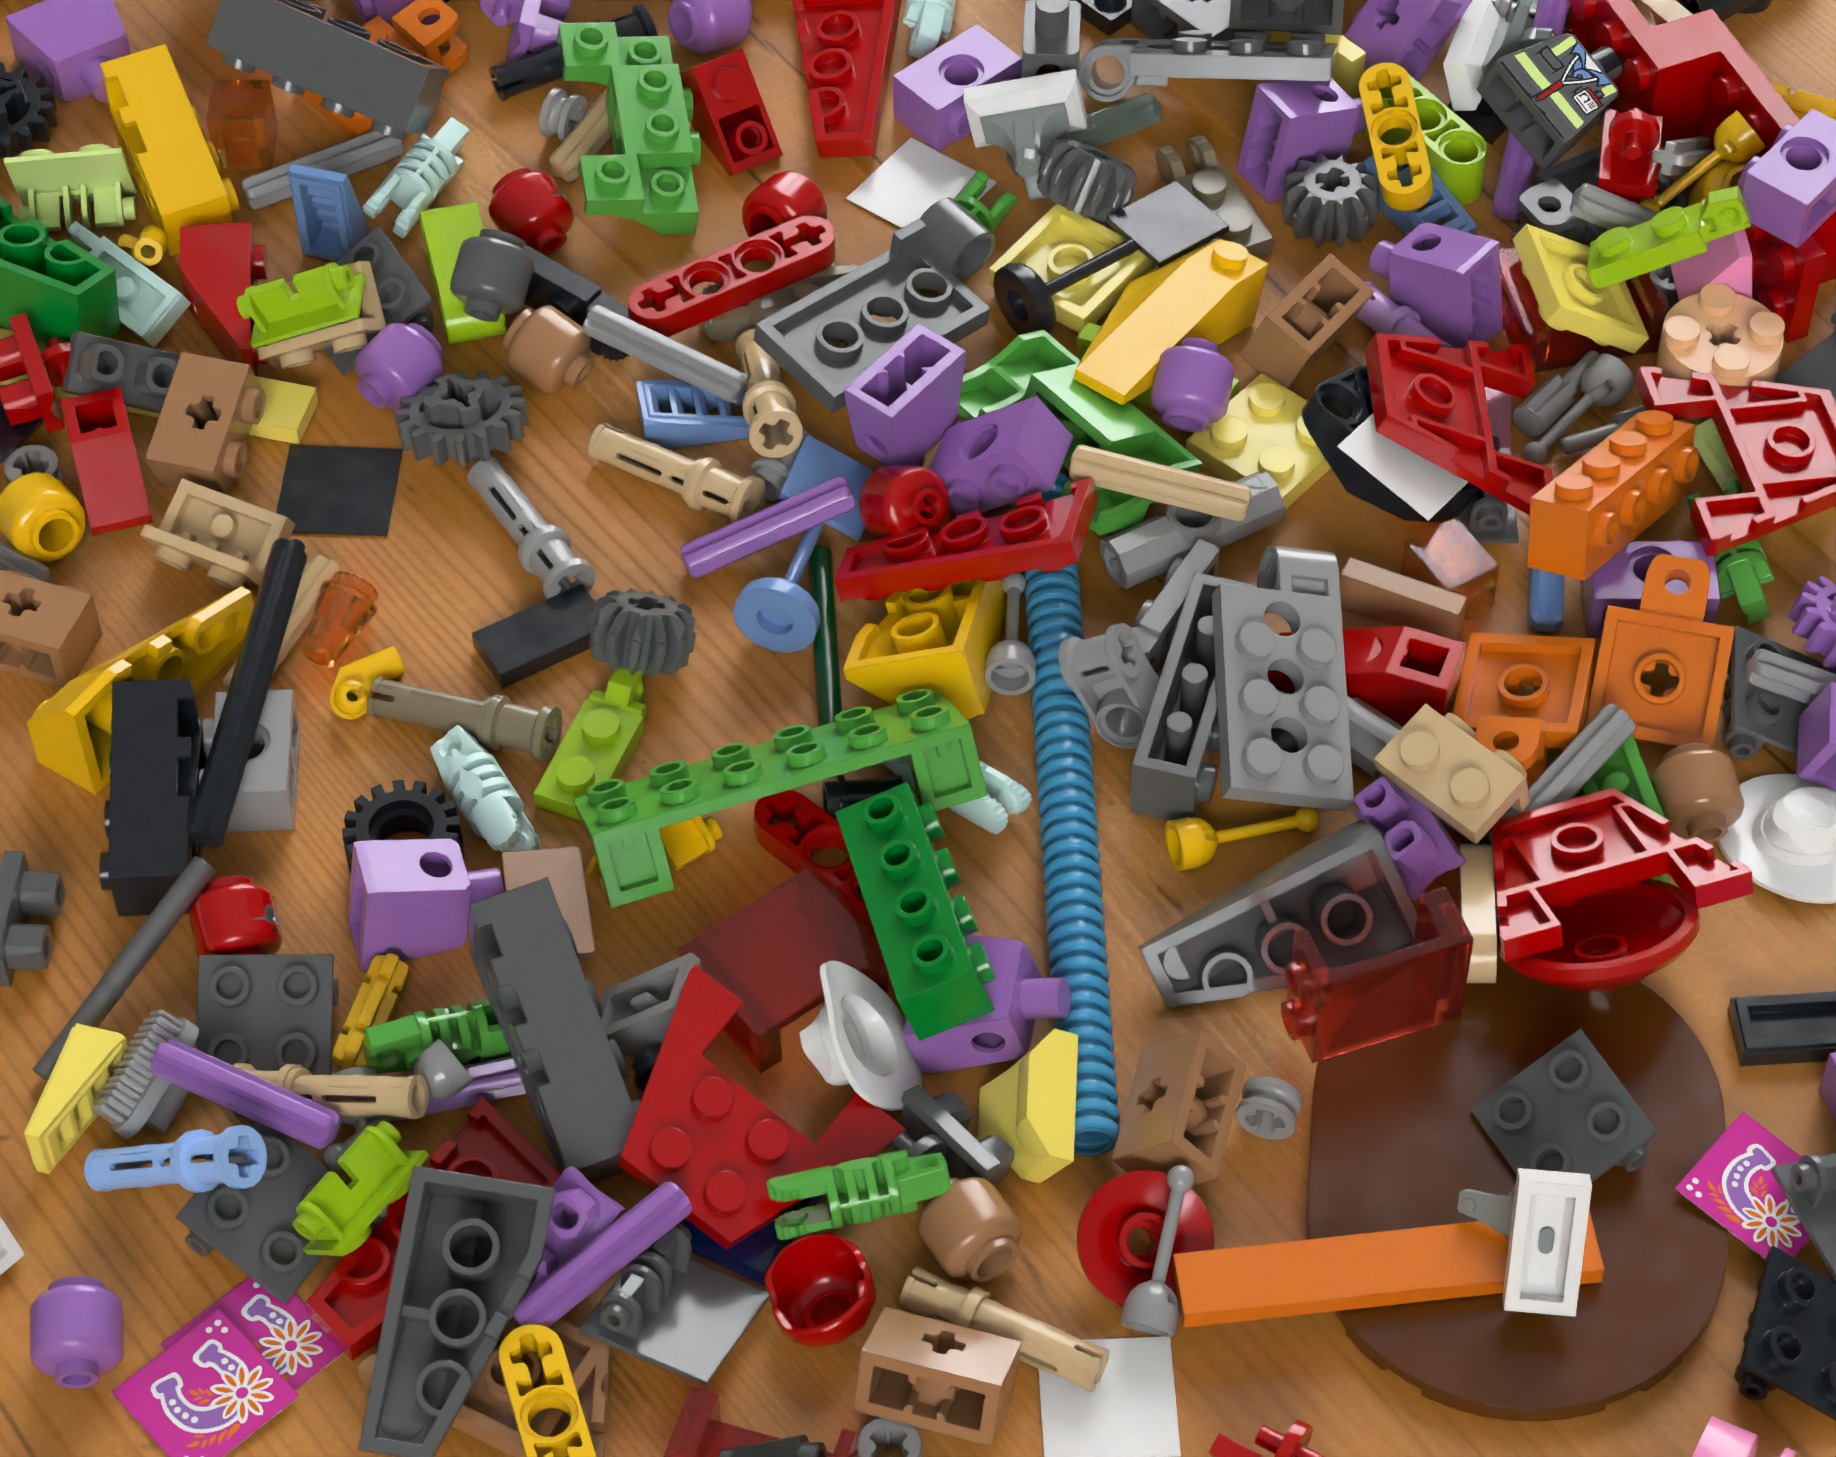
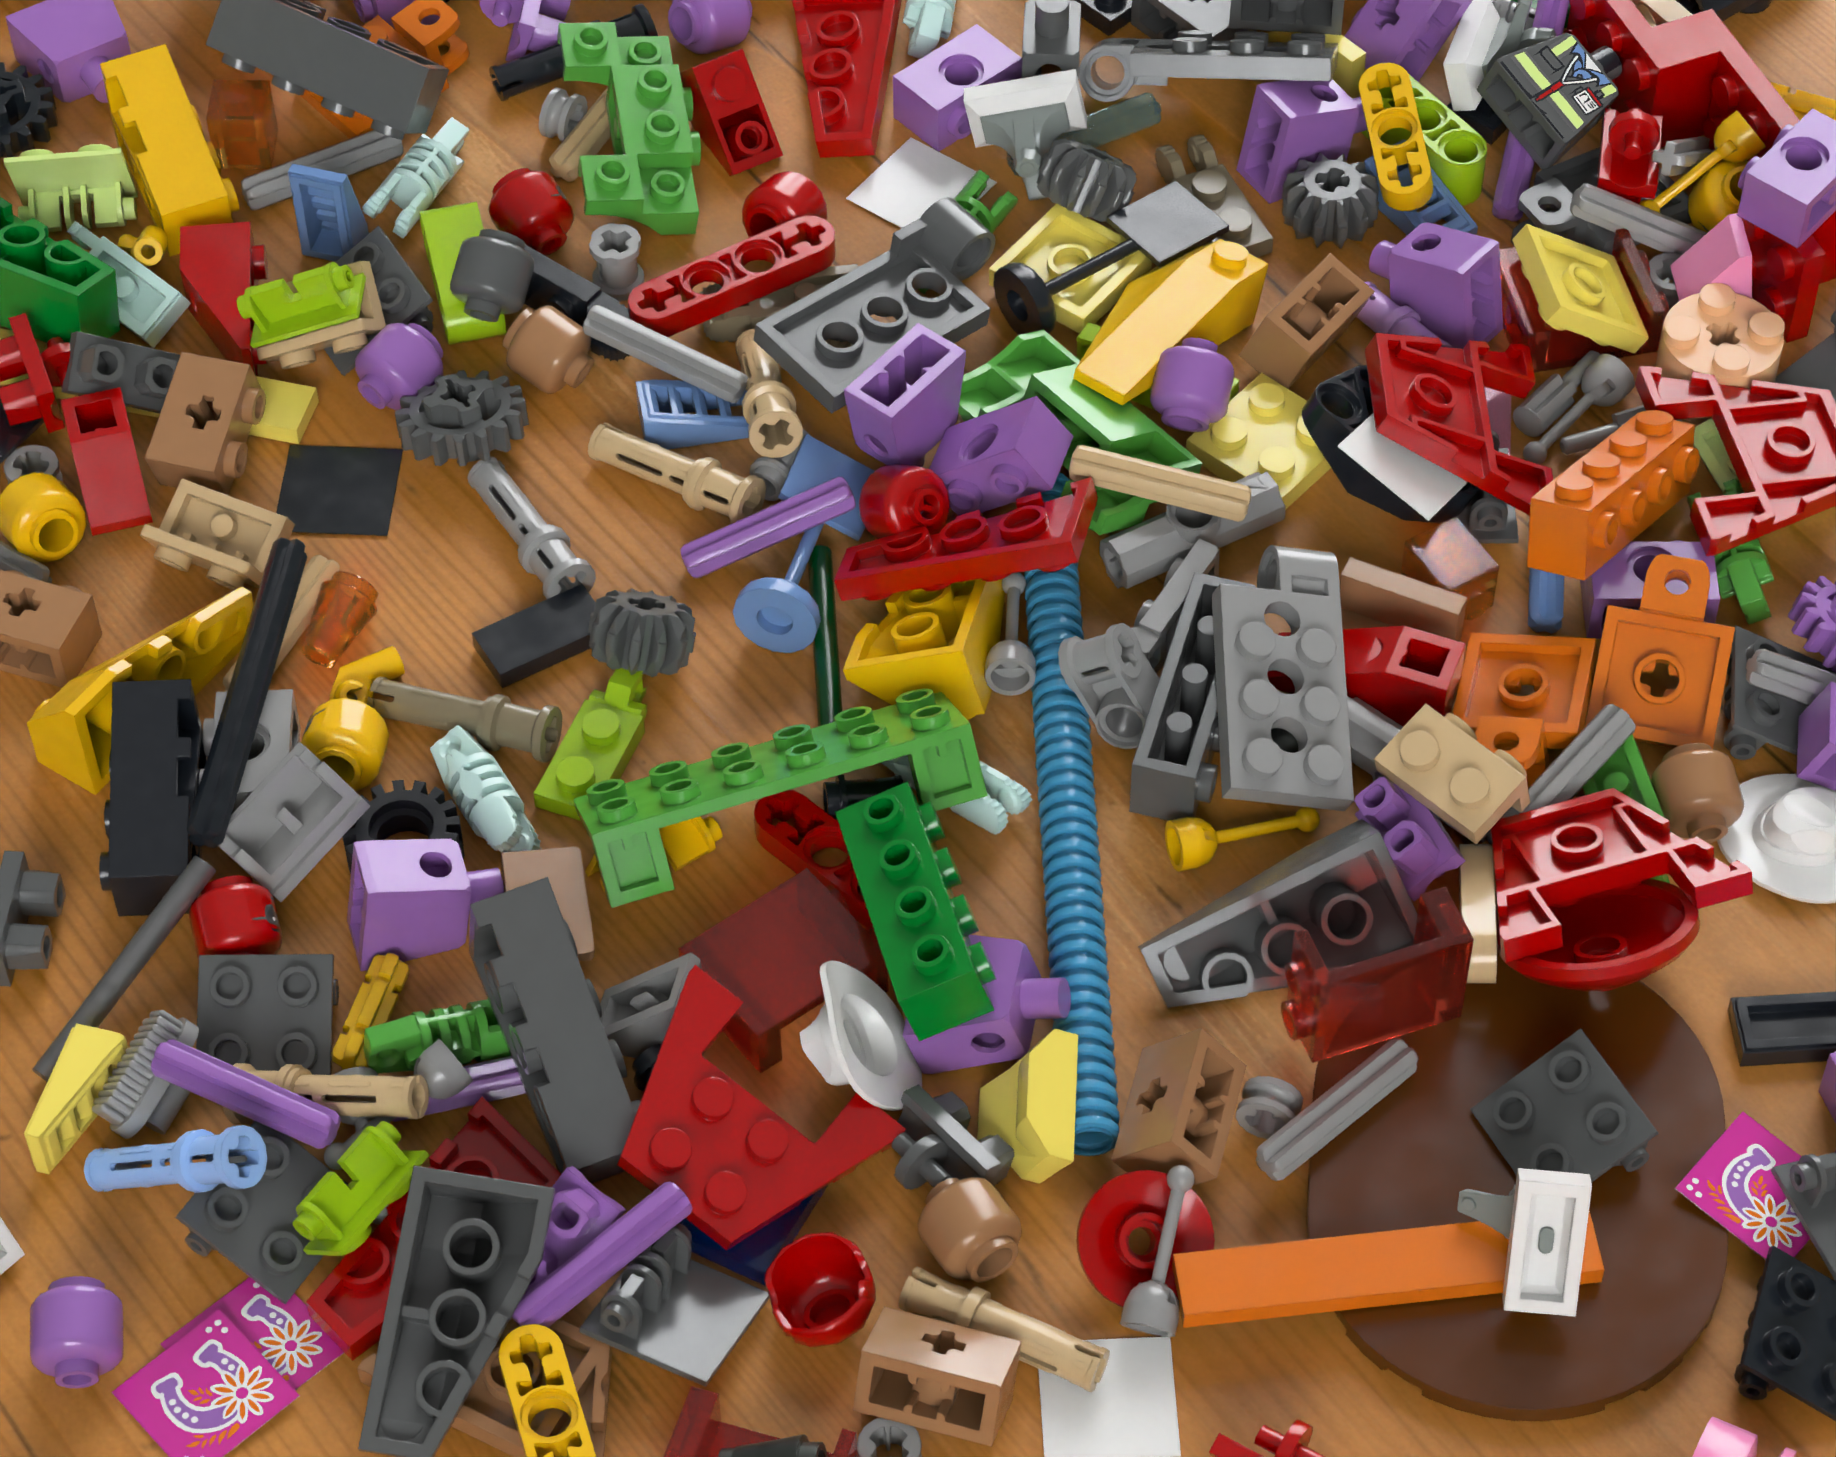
bright green hinge [766,1150,951,1240] -> none
lime hinge [1587,186,1751,290] -> none
none -> light grey hinge [219,742,370,902]
none -> yellow head [301,698,389,792]
none -> light grey bush [589,223,644,301]
none -> light grey axle [1255,1038,1419,1181]

